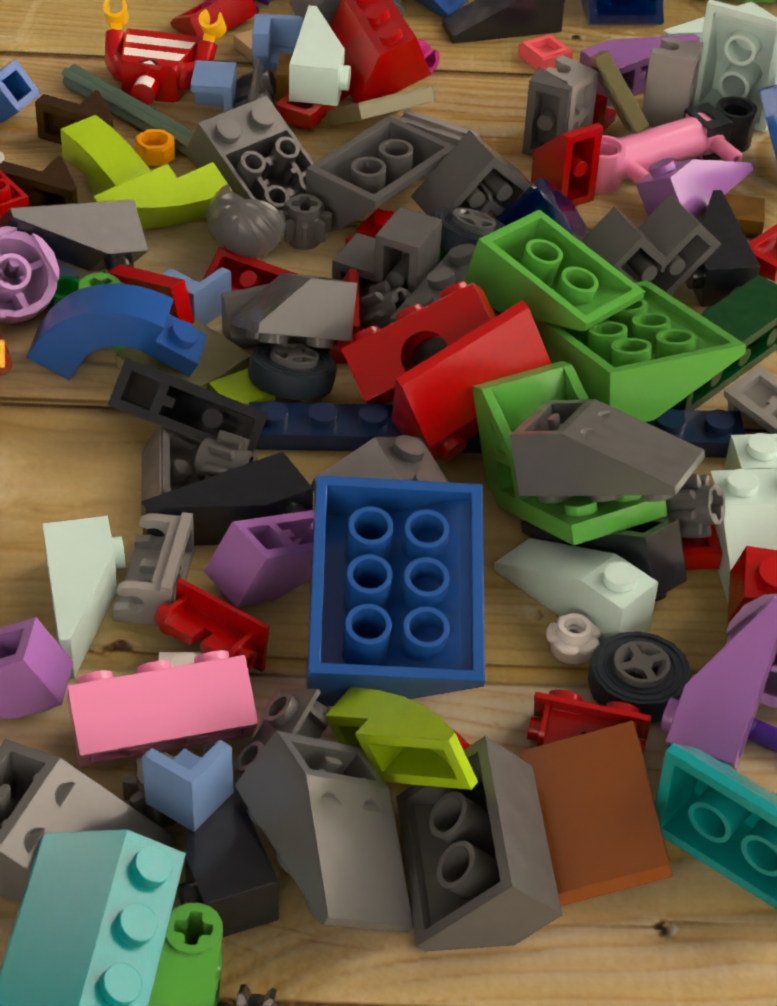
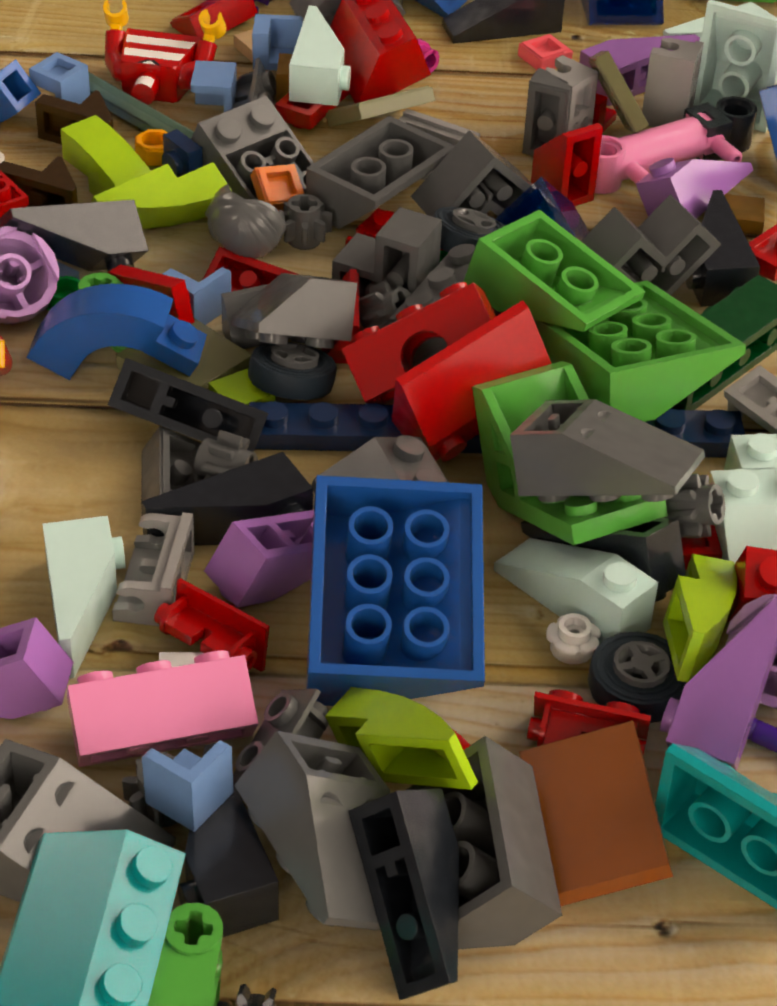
none -> medium blue panel [29,52,90,104]
none -> dark blue plate [162,129,203,178]
none -> orange tile [250,164,305,211]
none -> black slope [349,788,459,1000]
none -> lime slope [663,553,737,682]

